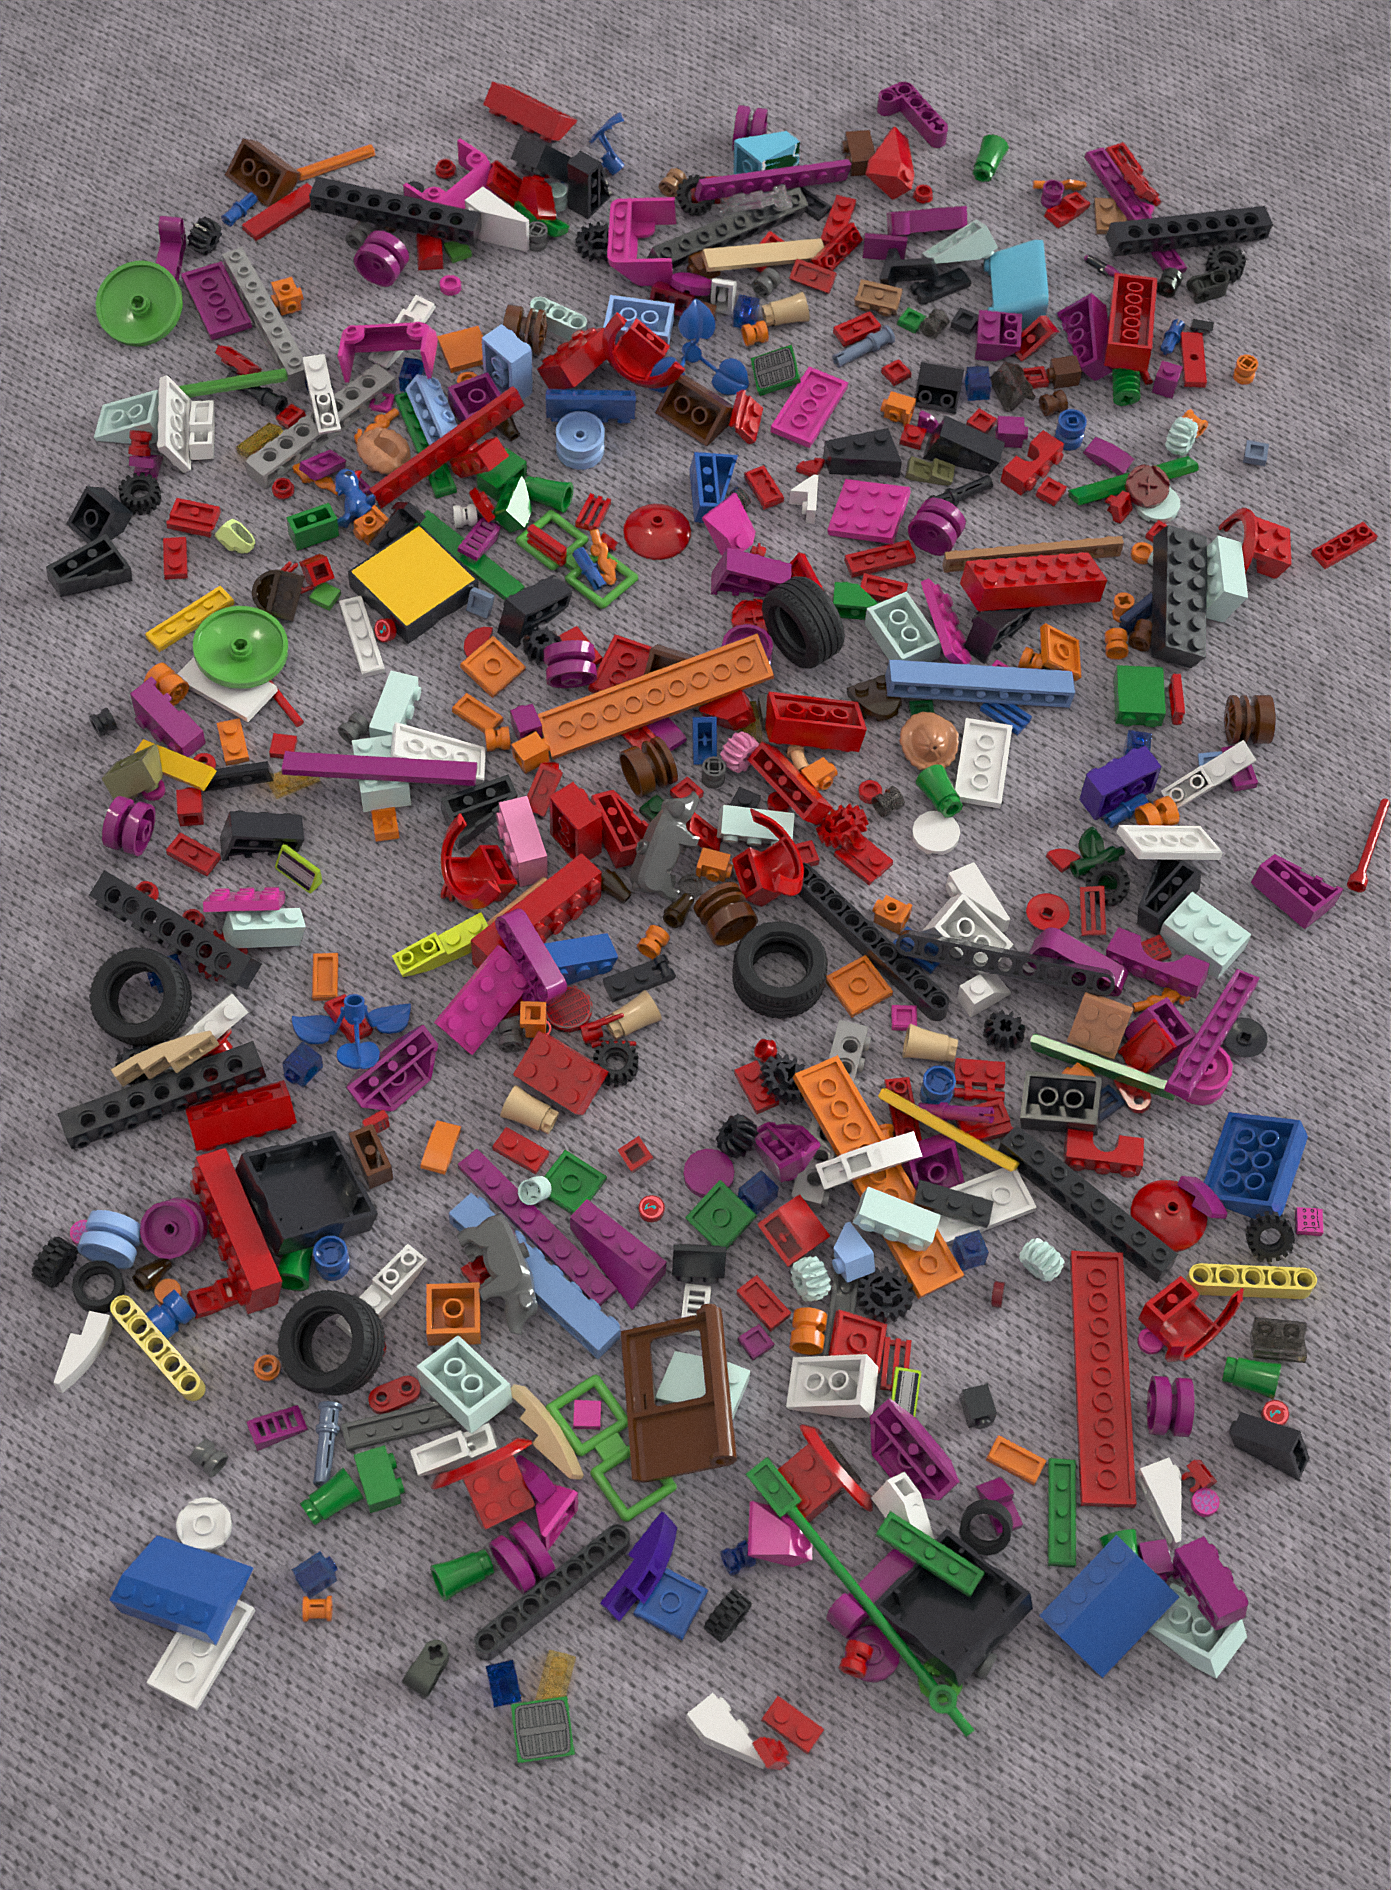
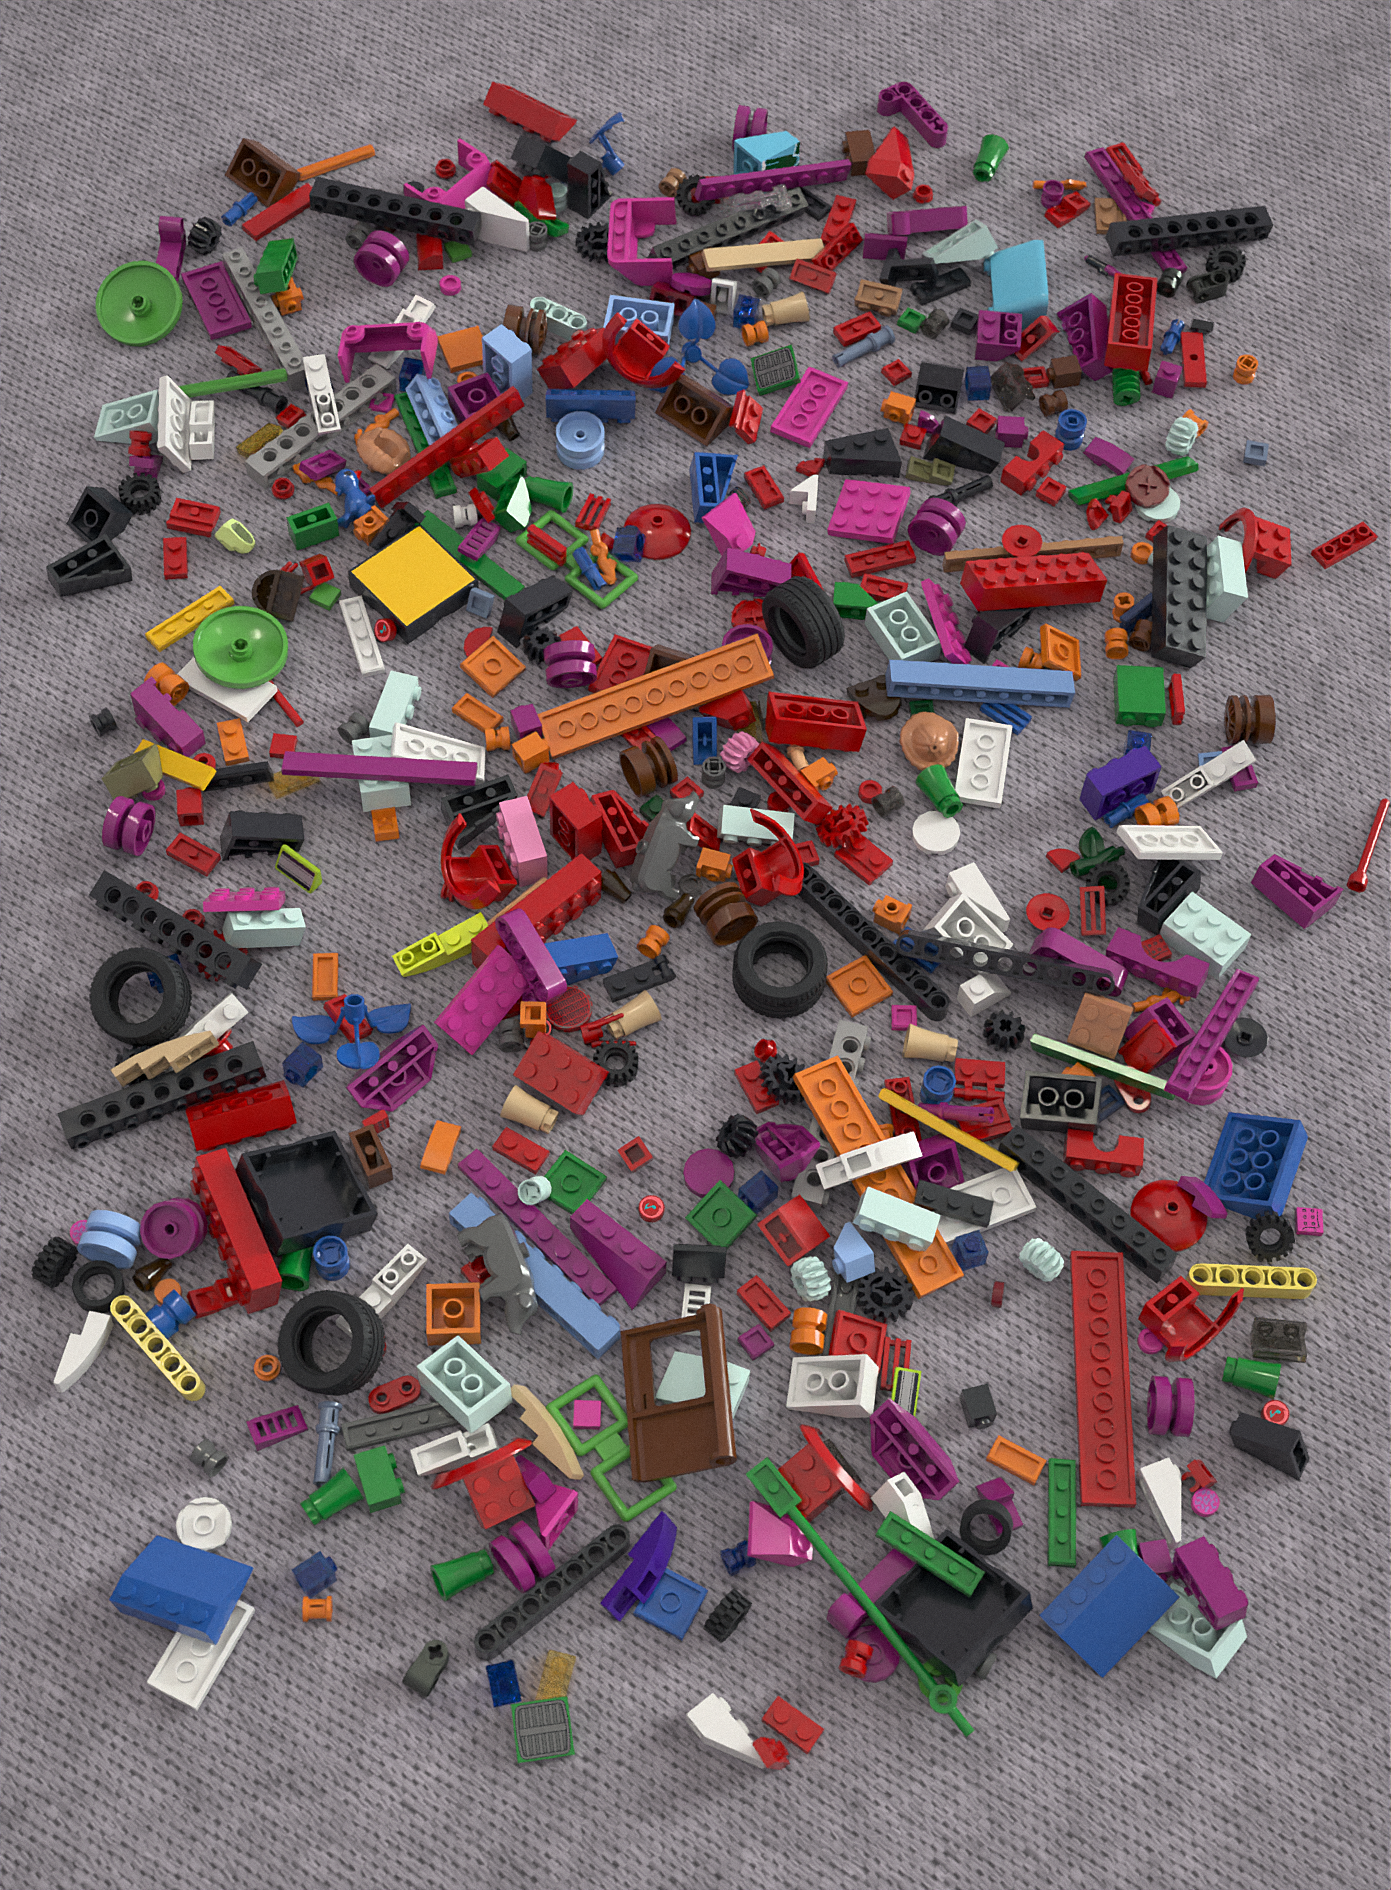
none -> green brick [253,238,298,294]
none -> clear blue brick [612,525,646,562]
none -> red piece [1002,525,1043,558]
none -> red tile [1086,498,1109,530]

